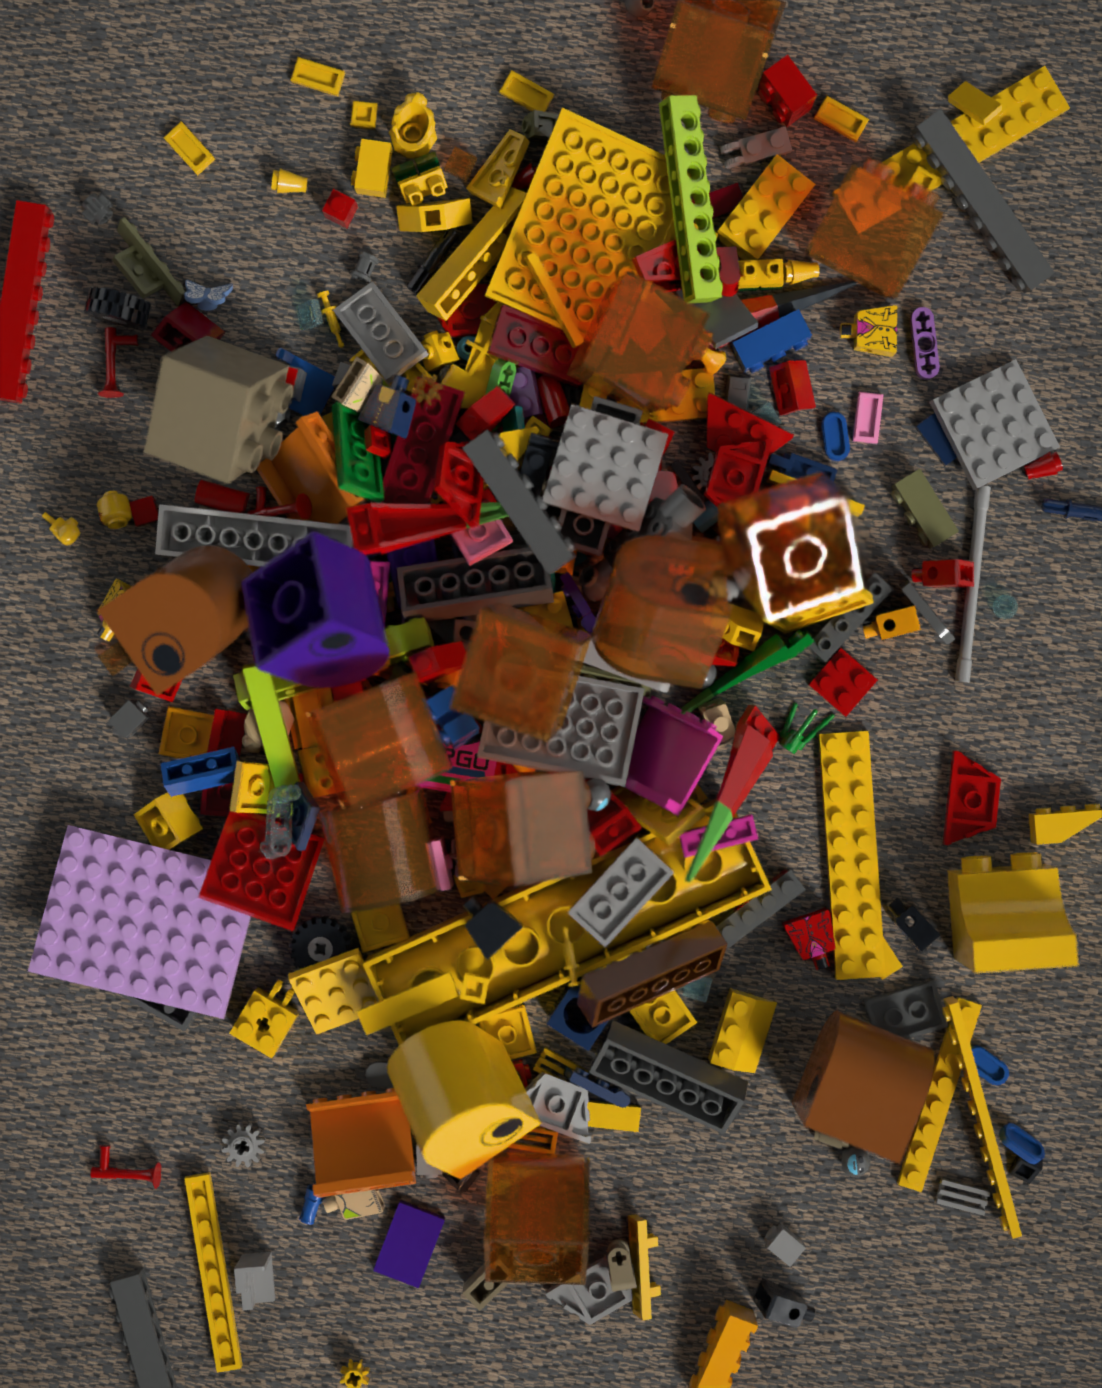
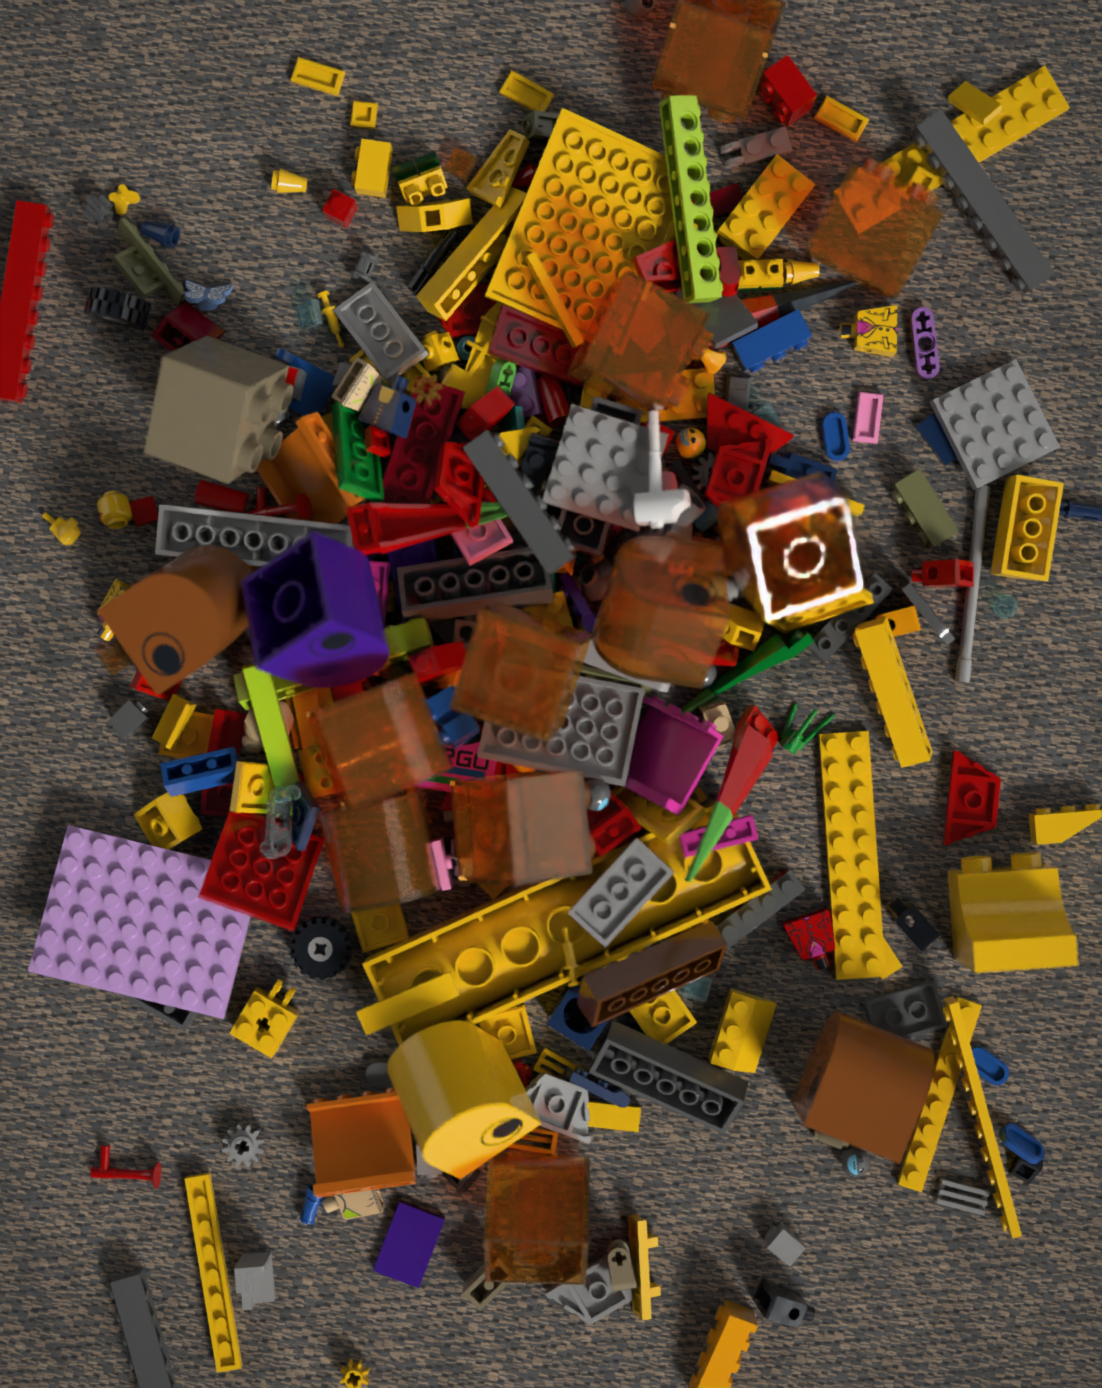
red piece [98,327,138,398] -> none
yellow tile [163,121,215,176] -> none
yellow plate [288,948,379,1035] -> none
yellow piece [389,92,437,159] -> none
yellow tile [453,873,486,898] -> none
yellow plate [460,973,490,1004] -> none
black torso [463,896,524,960] -> none
red panel [769,360,816,416] -> none
red plate [808,648,878,717] -> none
red cone [1024,451,1063,480] -> none
none -> yellow piece [109,184,140,216]
none -> dark blue cone [141,220,180,248]
none -> yellow panel [152,694,197,750]
none -> white piece [634,411,691,529]
none -> yellow piece [675,427,706,459]
none -> yellow brick [853,616,933,768]
none -> yellow slope [990,475,1064,582]

